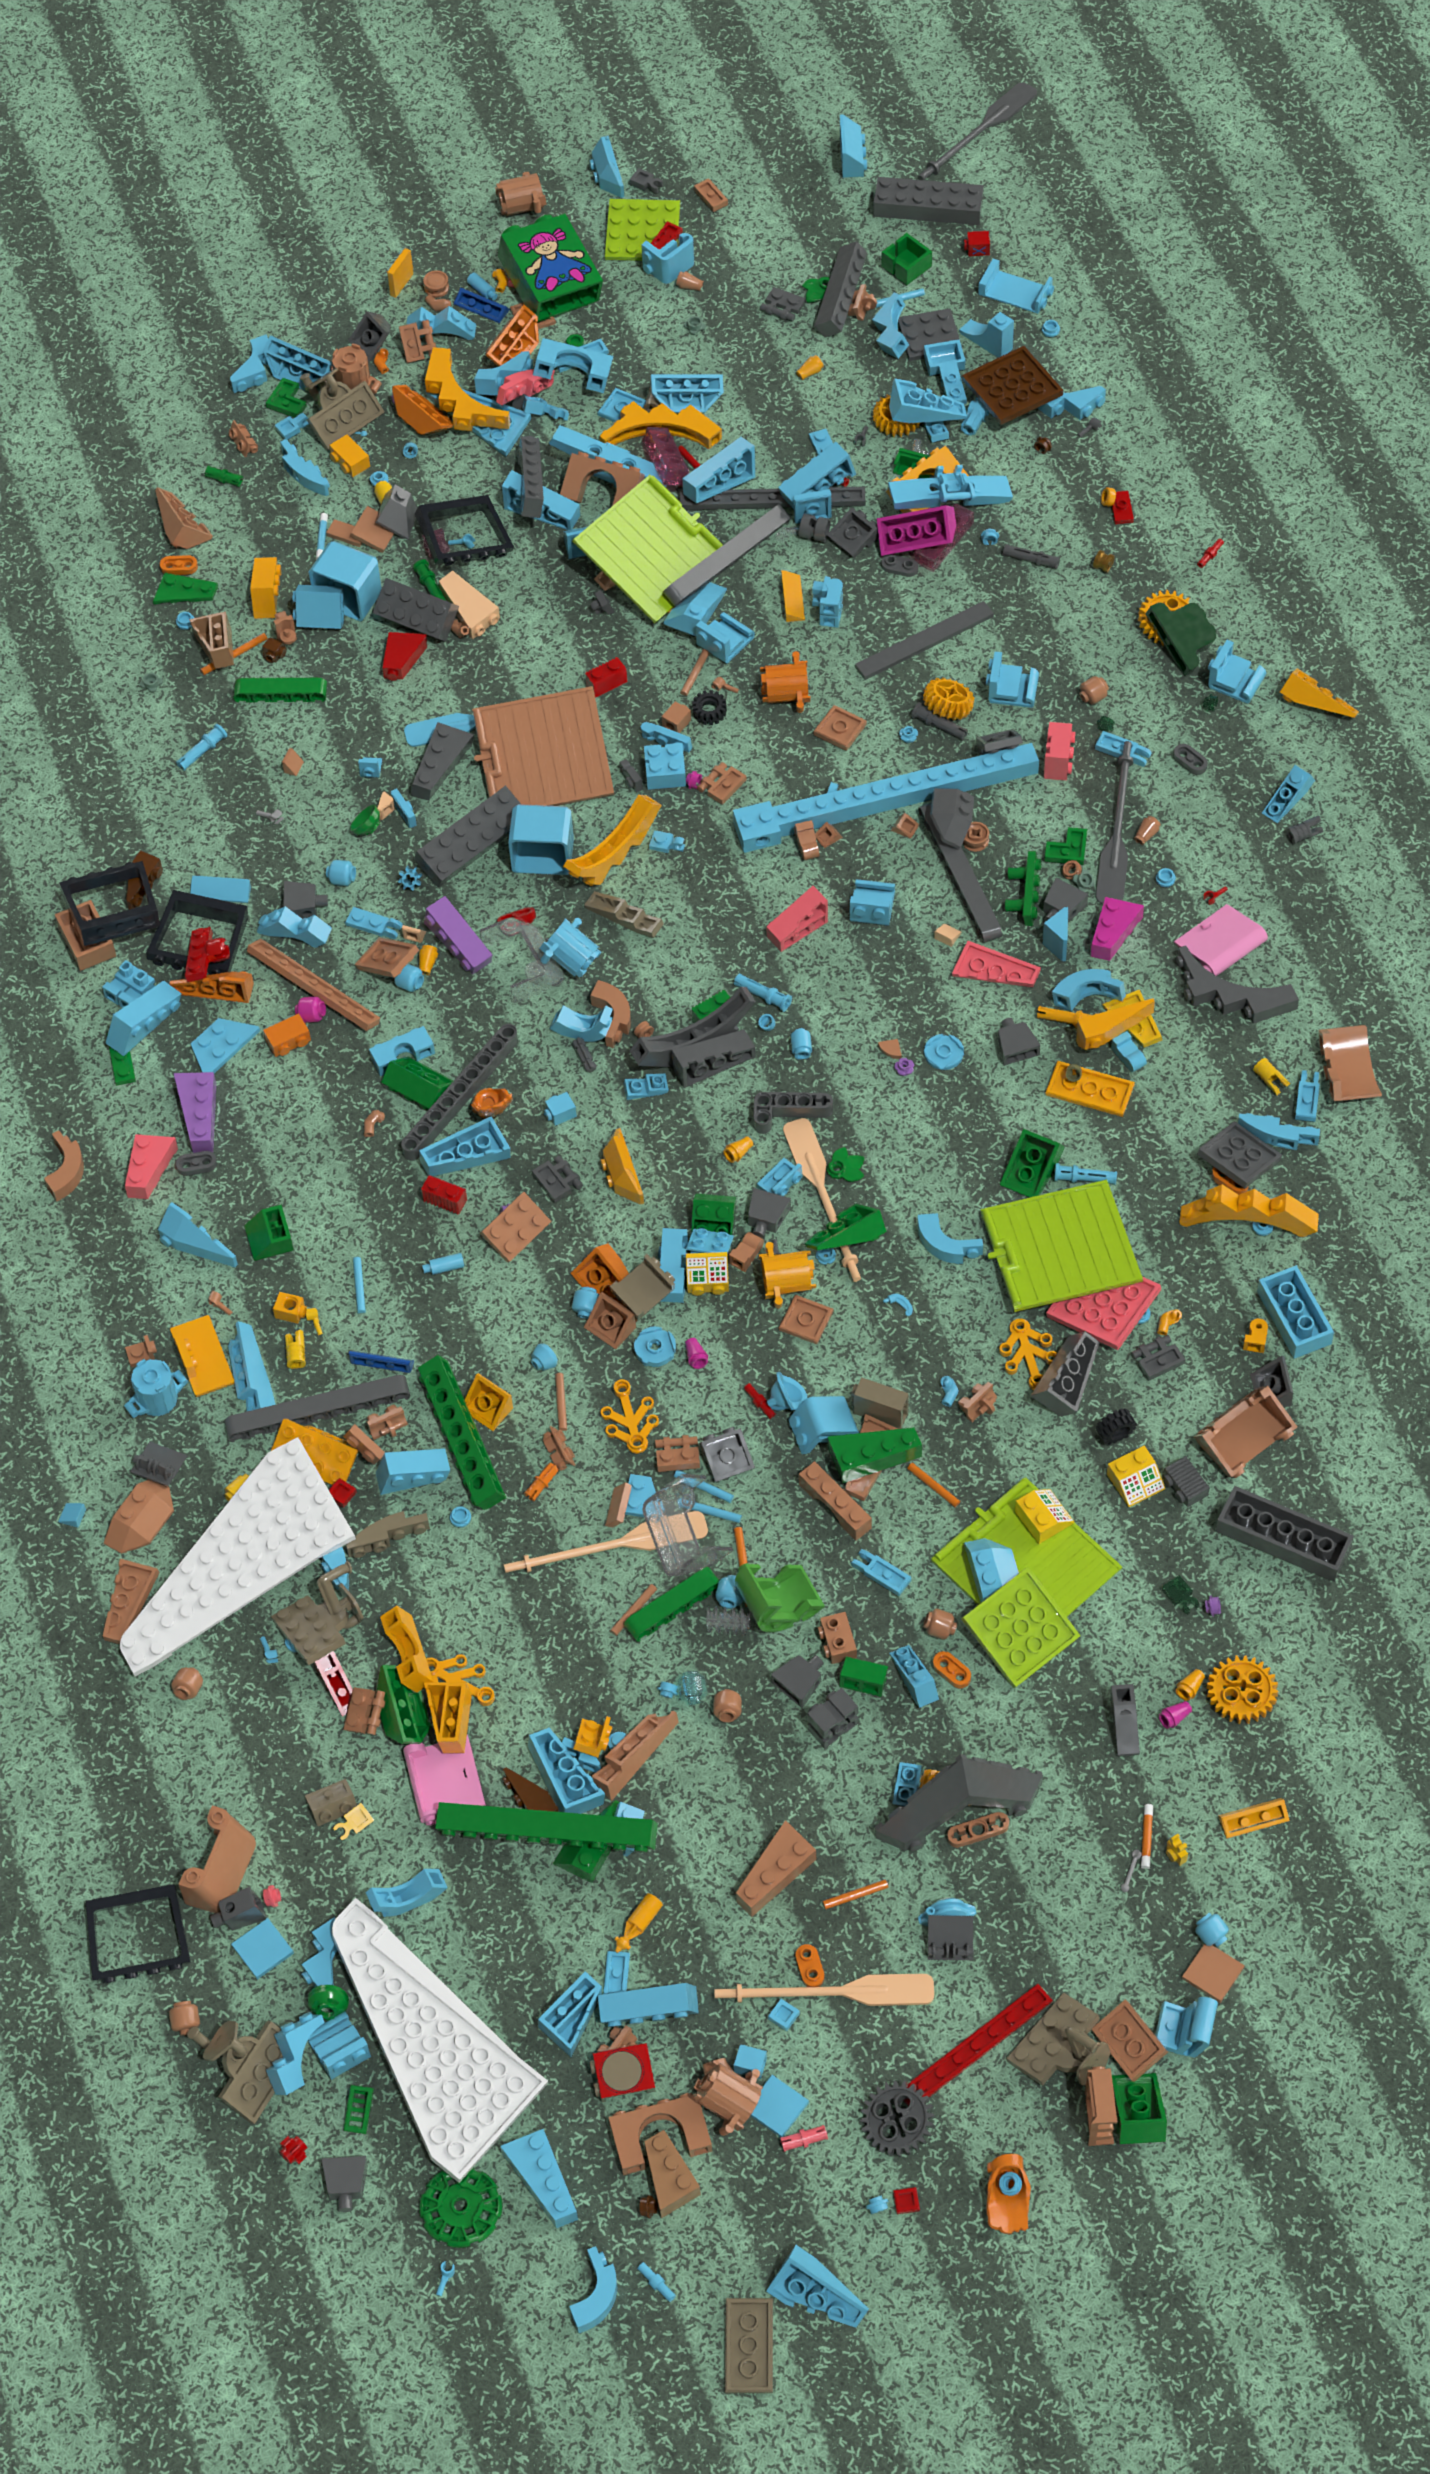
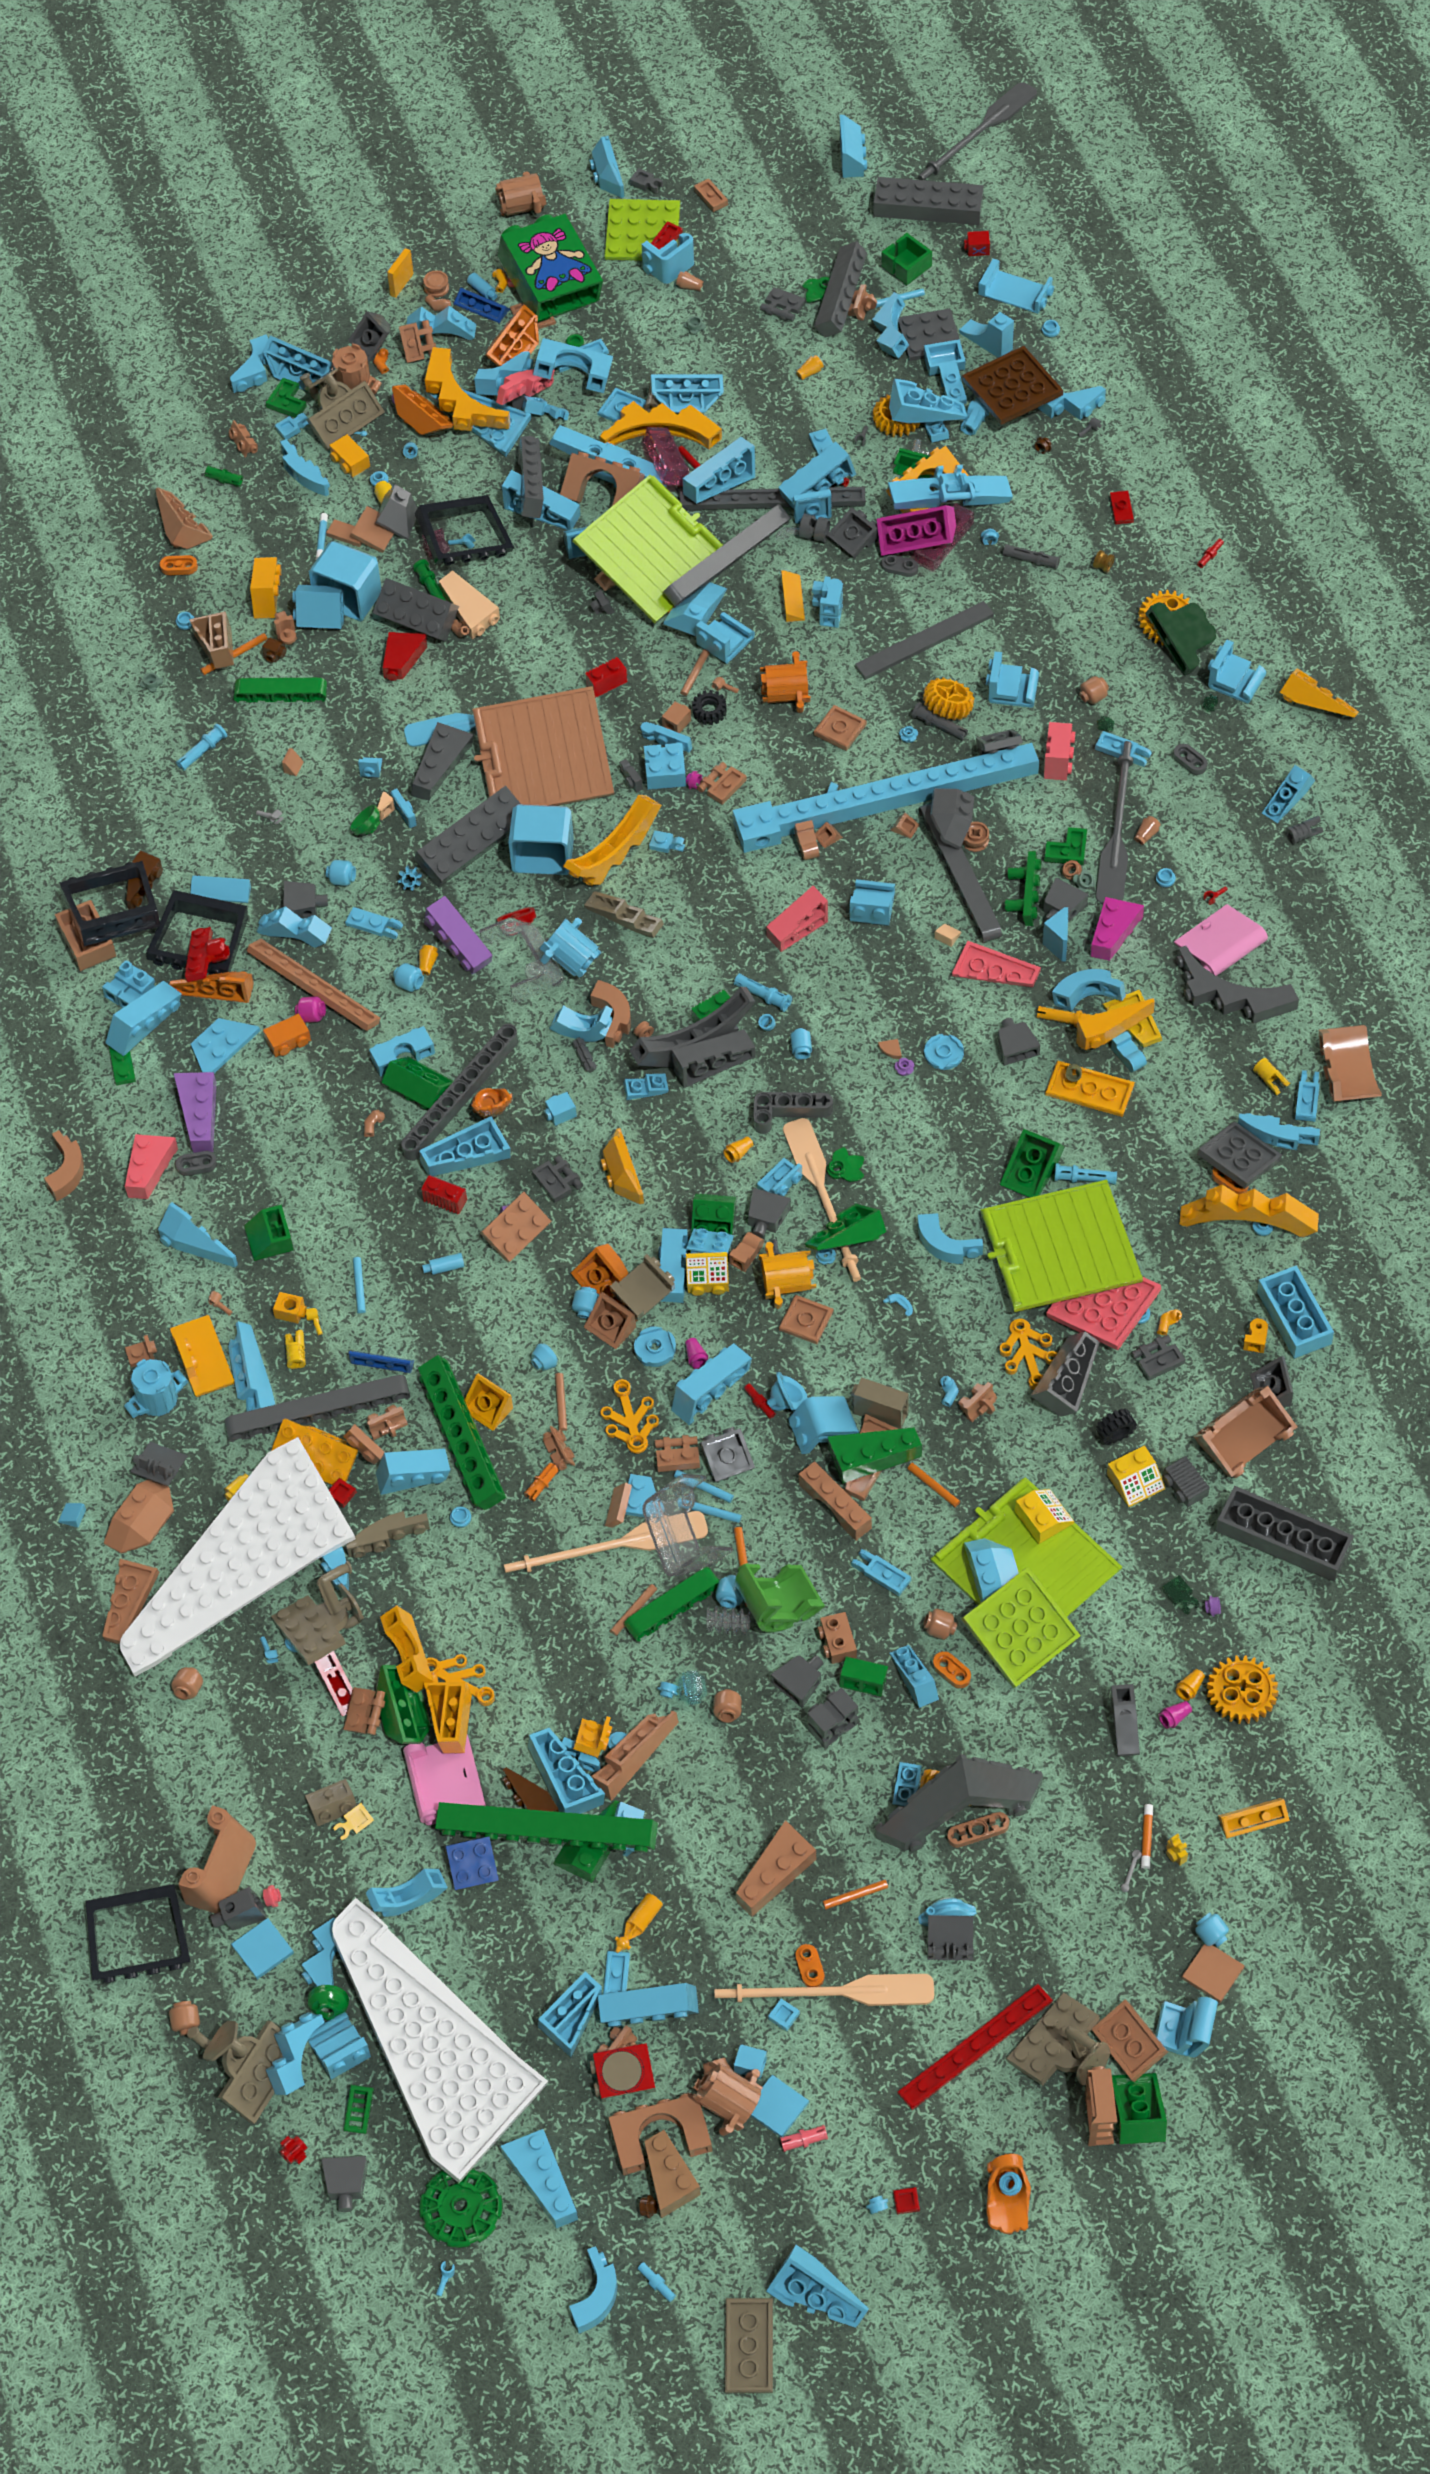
green wing [153,573,218,605] -> none
nougat plate [355,937,419,978] -> none
light nougat slope [402,925,426,943] -> none
dark grey gear [860,2080,936,2157] -> none
light orange tile [1101,487,1116,507] -> none
none -> blue hinge [446,1837,499,1890]
none -> medium azure wedge [671,1343,752,1425]

